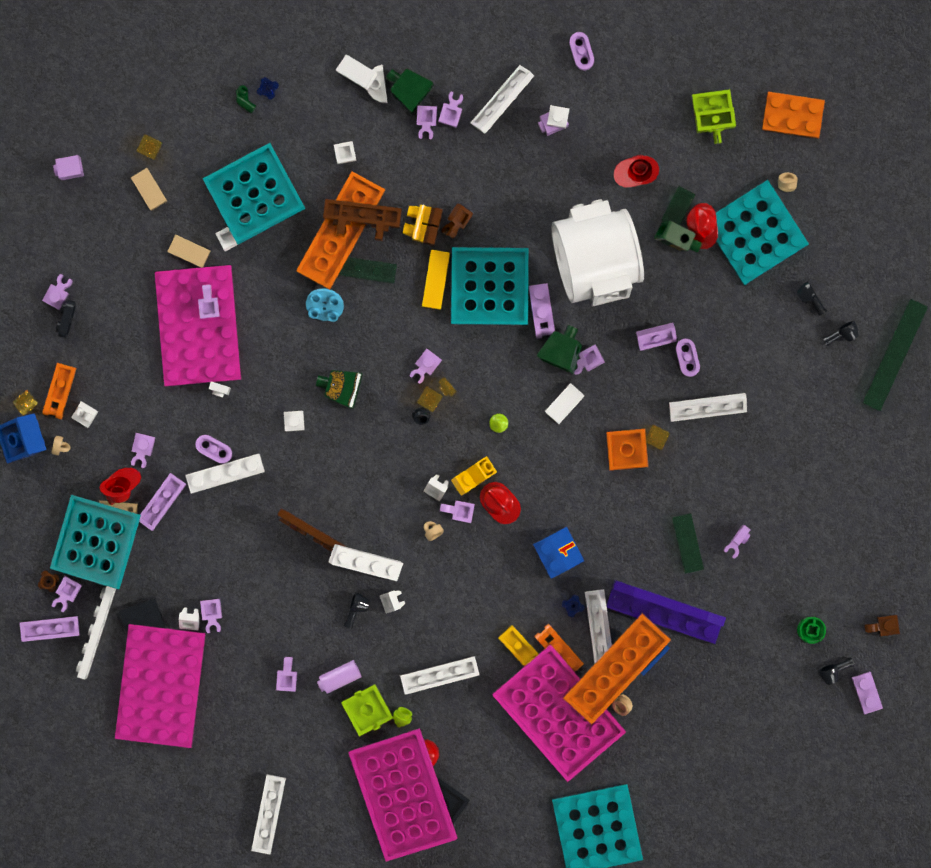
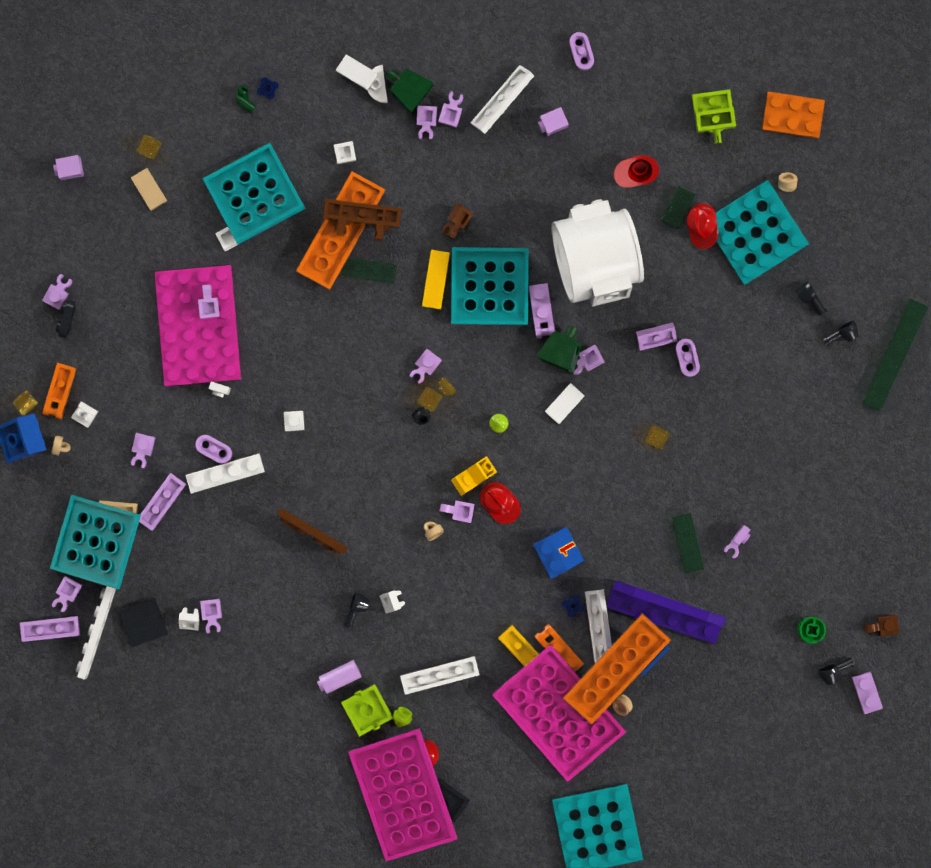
reddish brown plate [38,571,60,592] -> none
red piece [99,468,141,505] -> none
dark pink plate [115,624,206,748] -> none
tan tile [168,235,211,268] -> none
white plate [251,774,286,854] -> none
lavender plate [276,657,297,692] -> none
medium azure plate [306,289,344,322] -> none
torso [316,370,363,409] -> none
white plate [329,544,403,581] -> none
yellow hips [403,205,443,246] -> none
white tile [423,475,448,501] -> none
white plate [547,105,569,129] -> none
orange tile [606,429,648,470] -> none
dark green torso [654,220,702,253] -> none
white plate [669,393,747,422] -> none

